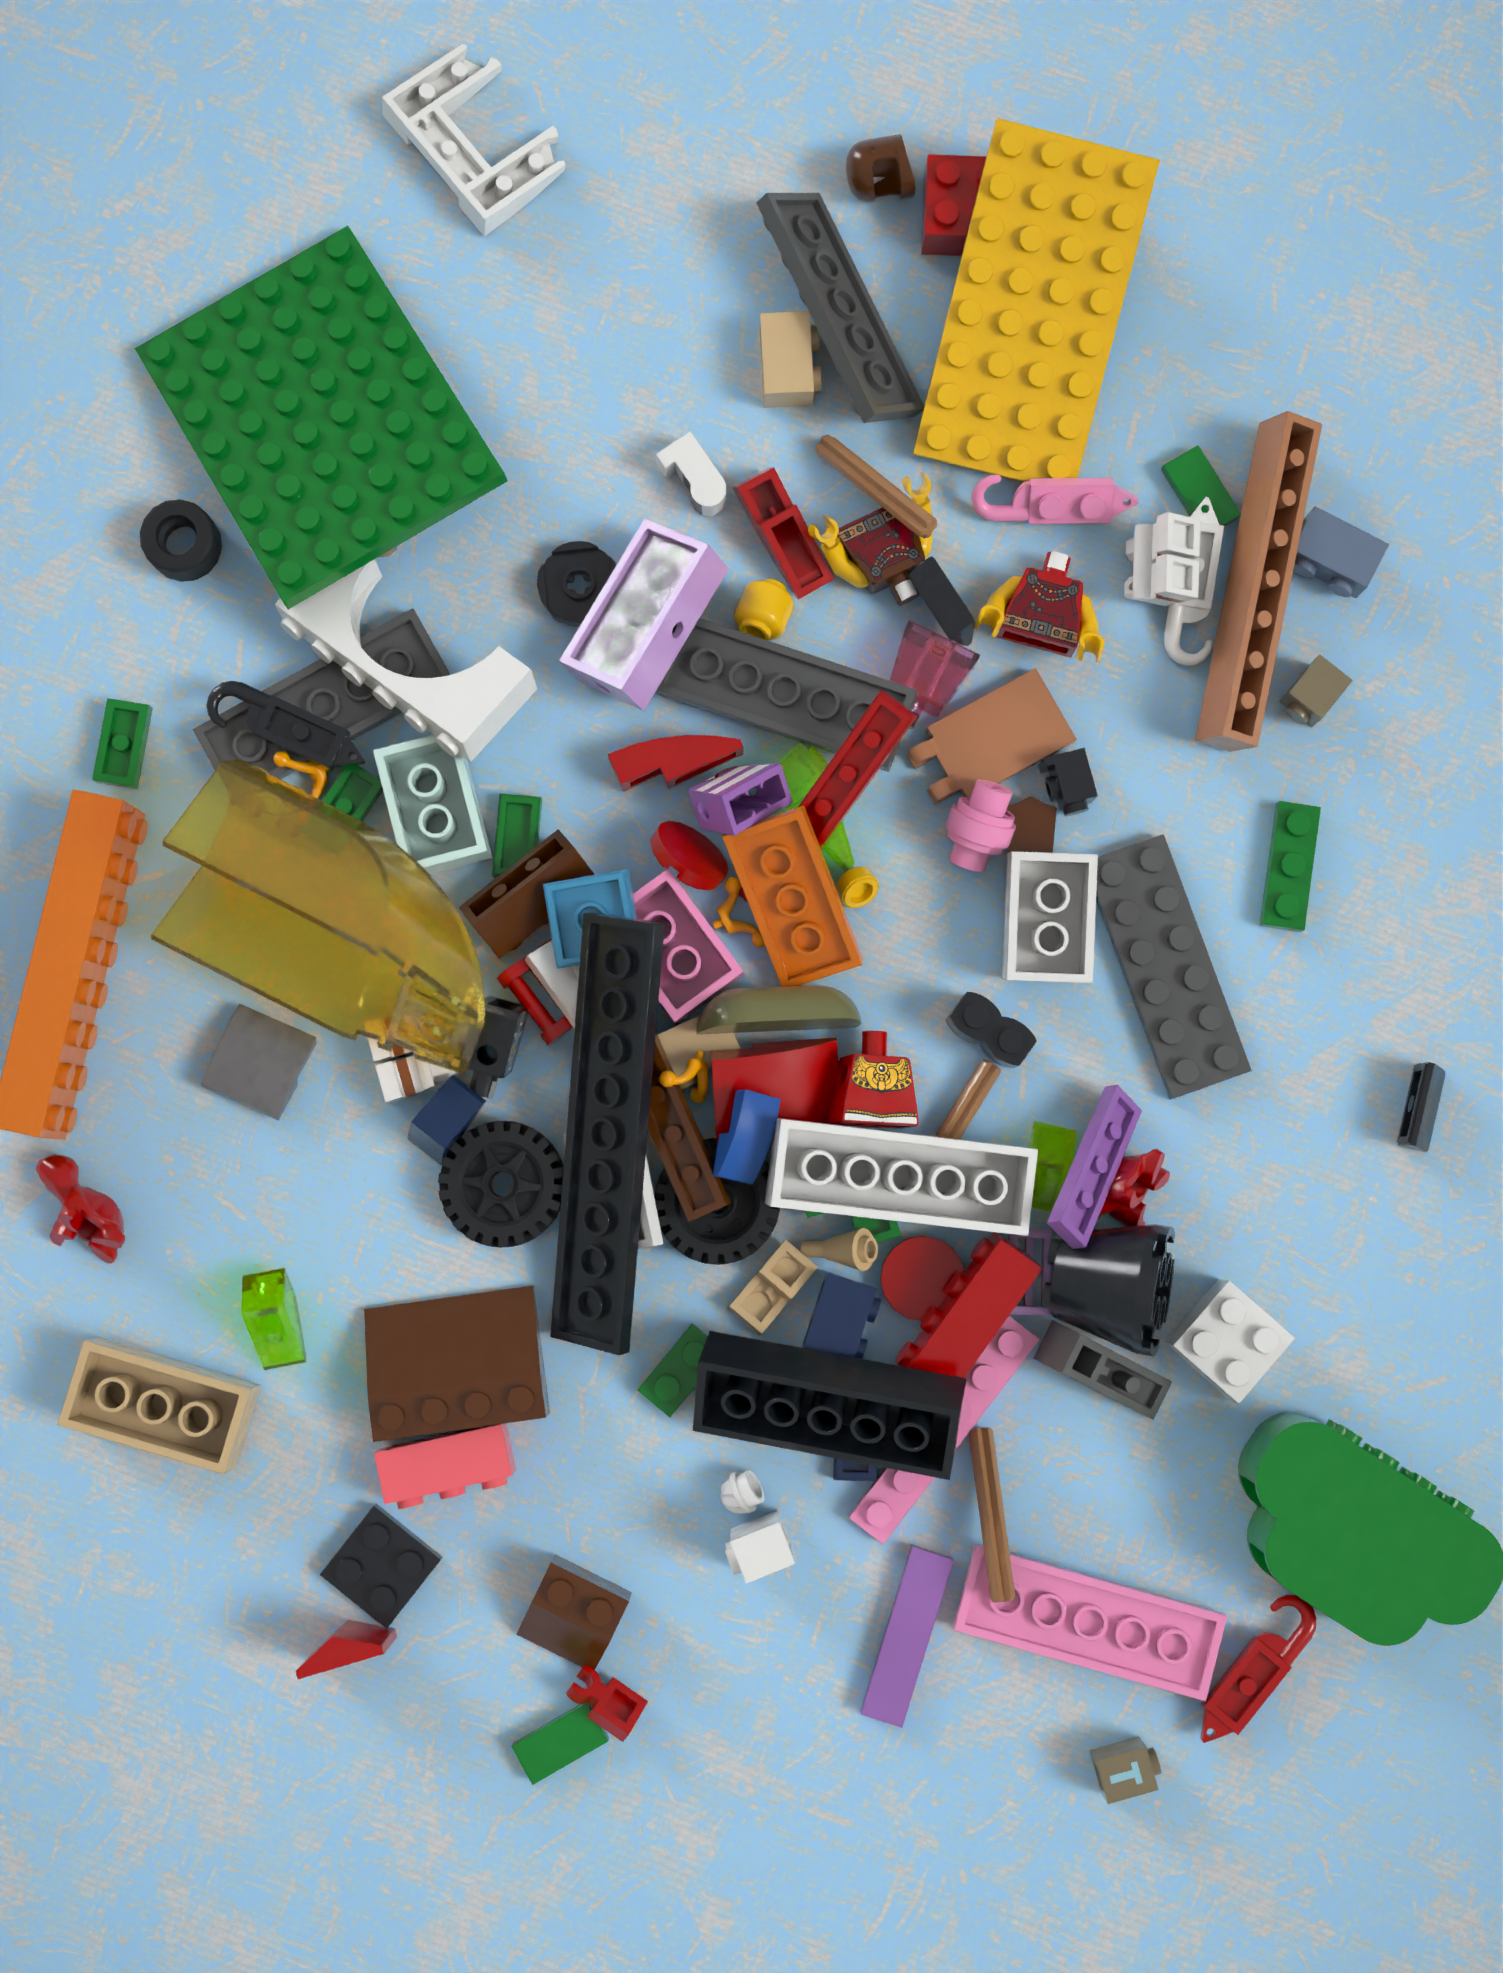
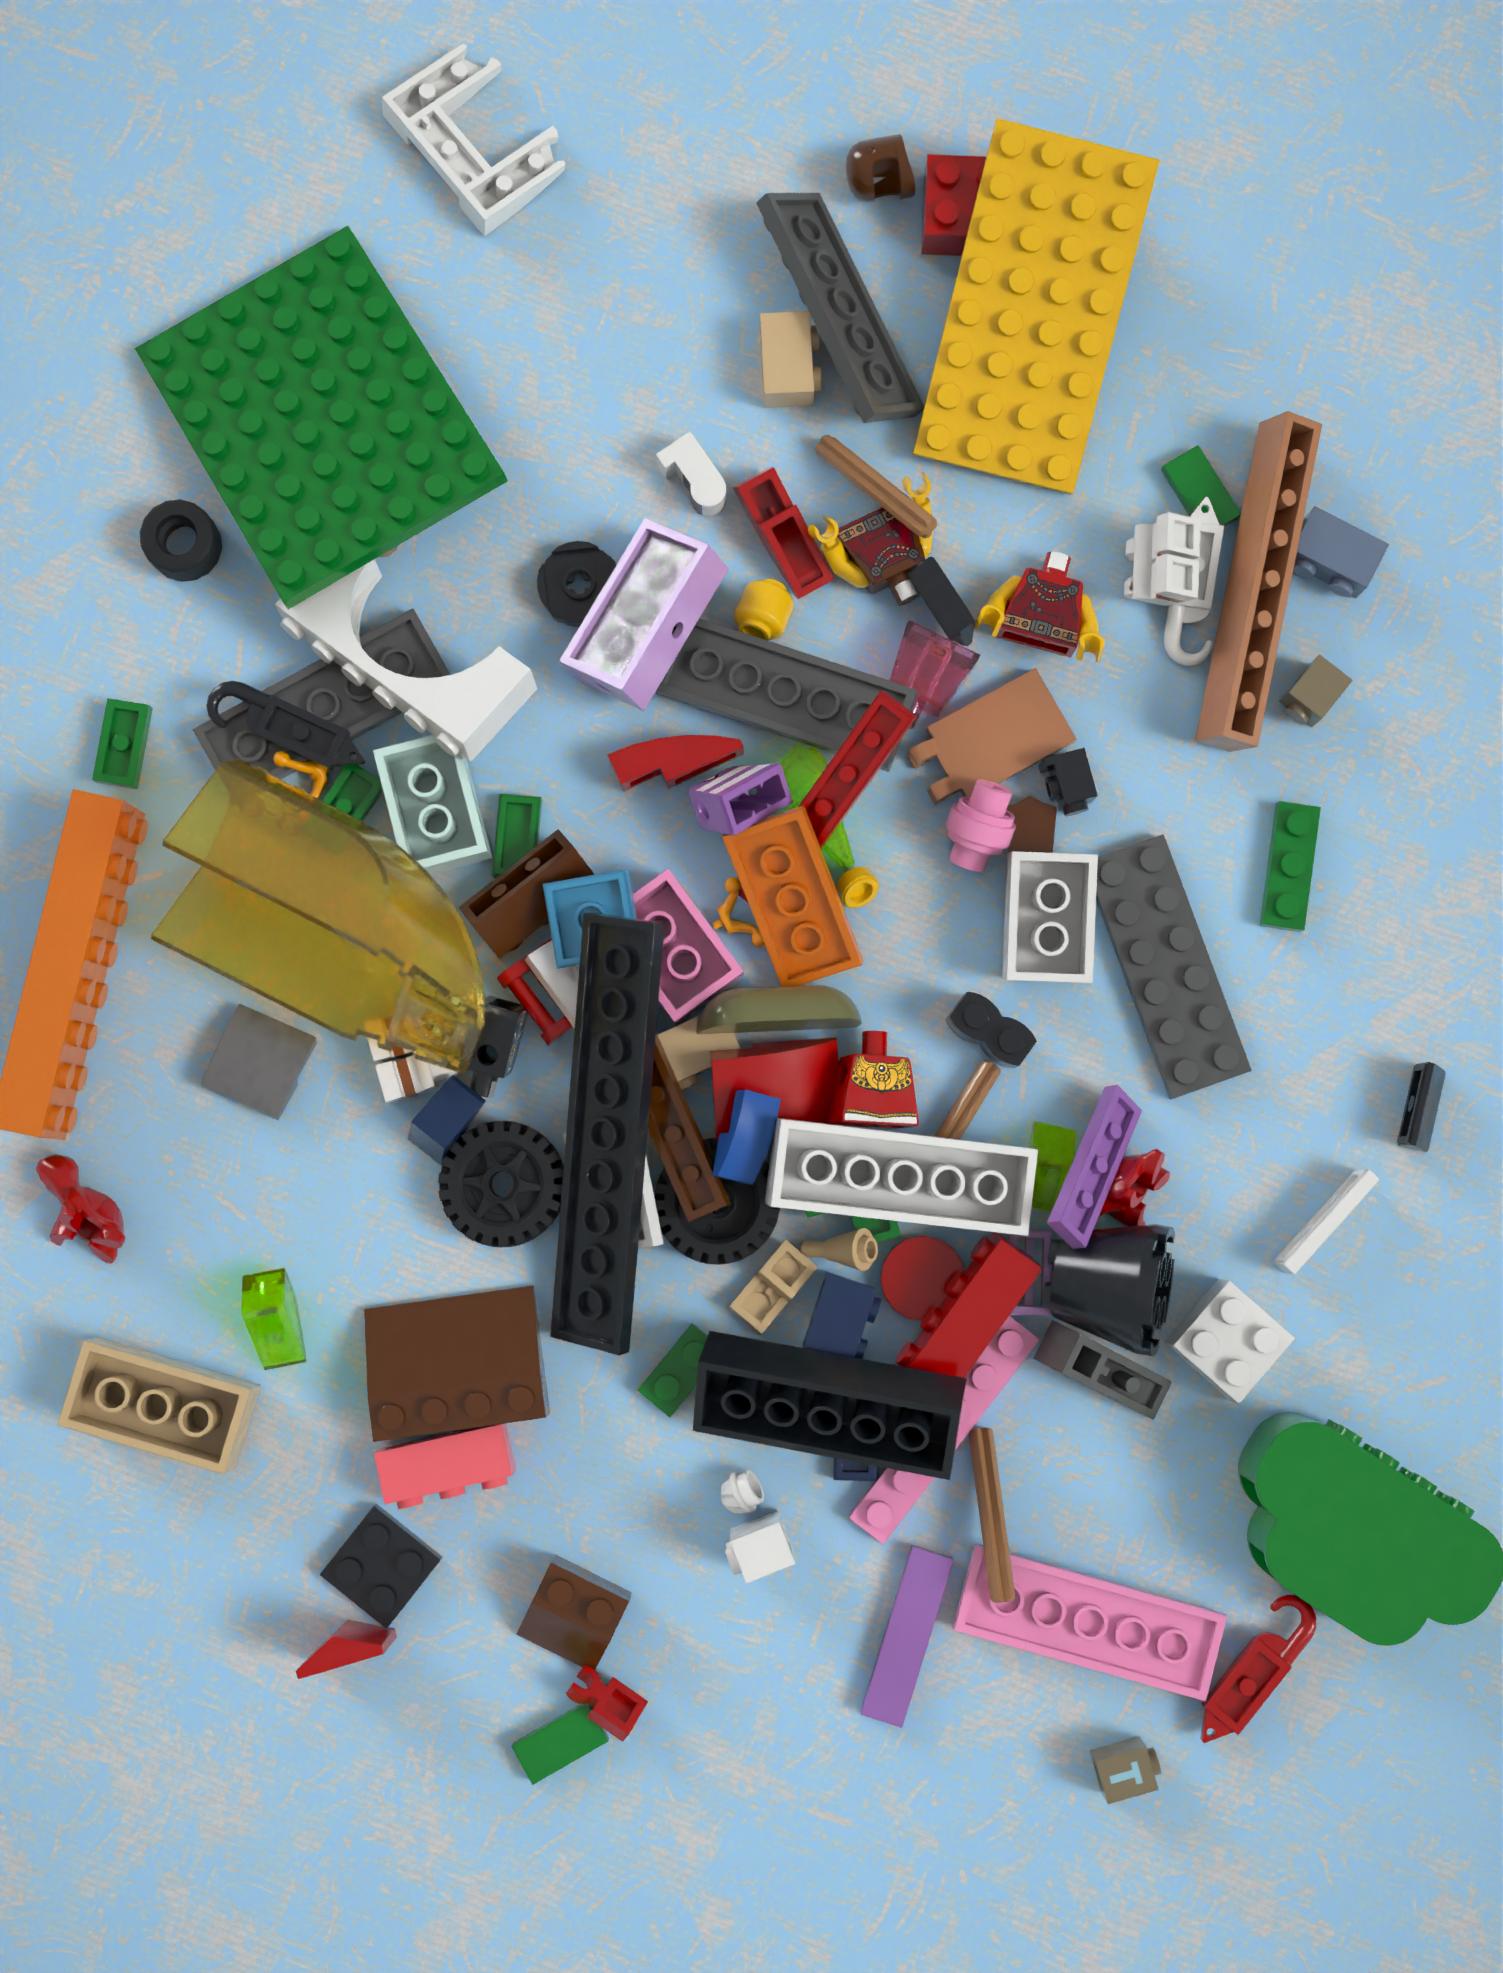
red tile [650,821,729,890] -> none
light orange piece [659,1051,709,1103] -> none
bright pink plate [971,475,1139,524] -> none
none -> white tile [1274,1169,1380,1274]

